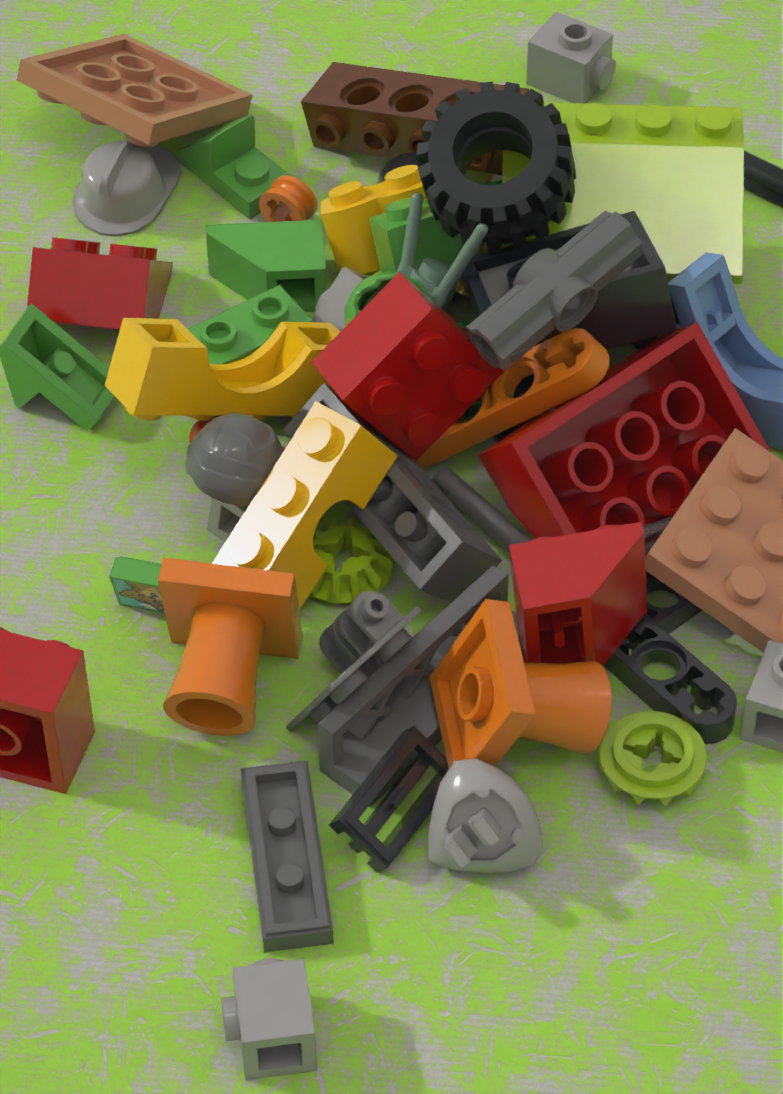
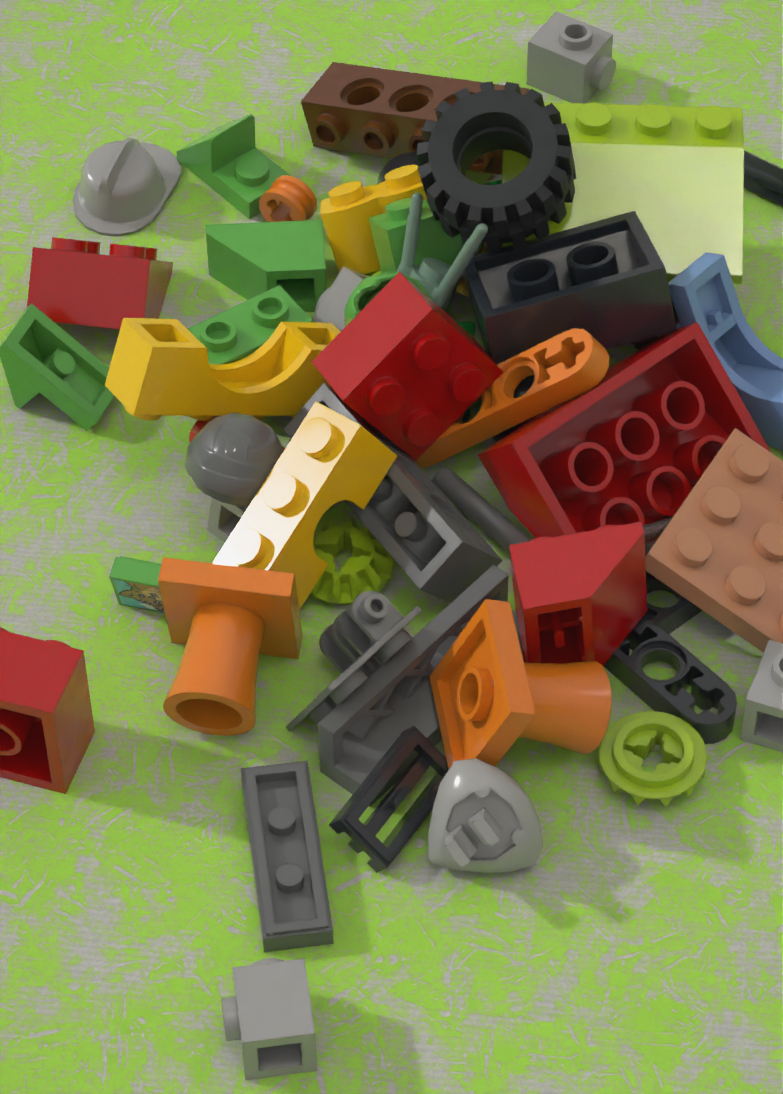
nougat plate [17,34,253,147] -> none
dark grey piece [466,210,643,371] -> none

